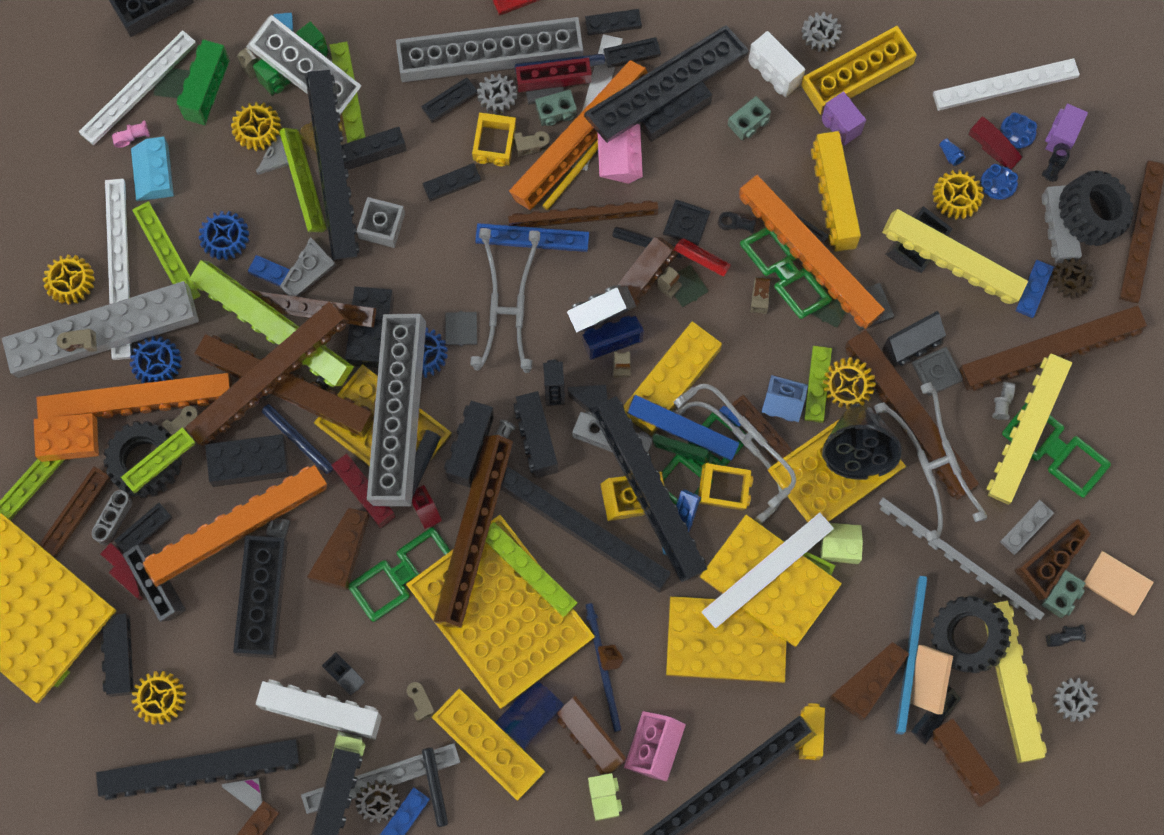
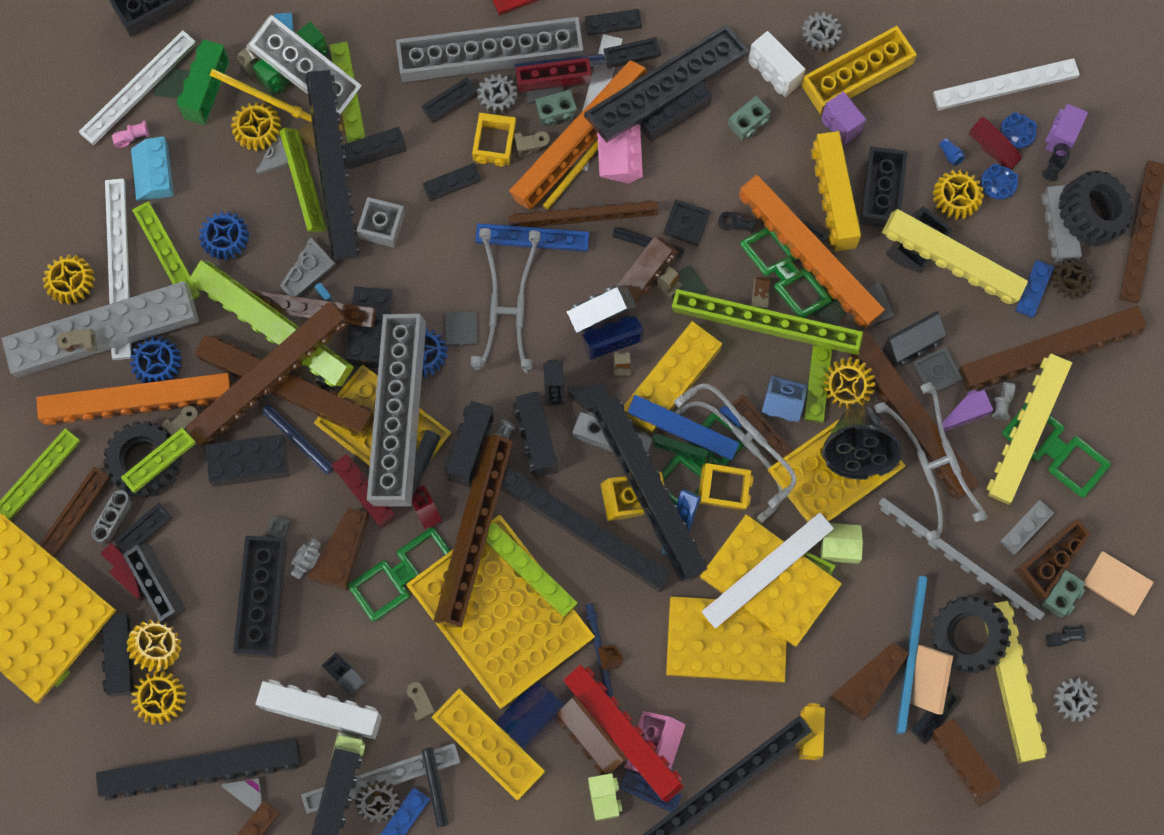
orange brick [34,413,99,462] -> none
orange brick [143,465,327,587] -> none
blue plate [248,255,290,287] -> none
red tile [674,238,731,277] -> none
none -> yellow gear [127,619,181,672]
none -> yellow bar [210,69,312,123]
none -> light grey gear [290,538,321,579]
none -> dark azure tile [314,282,333,302]
none -> red brick [563,664,685,803]
none -> dark blue plate [619,770,682,813]
none -> lime brick [672,289,863,355]
none -> black brick [859,146,908,227]
none -> medium lavender slope [942,389,993,432]

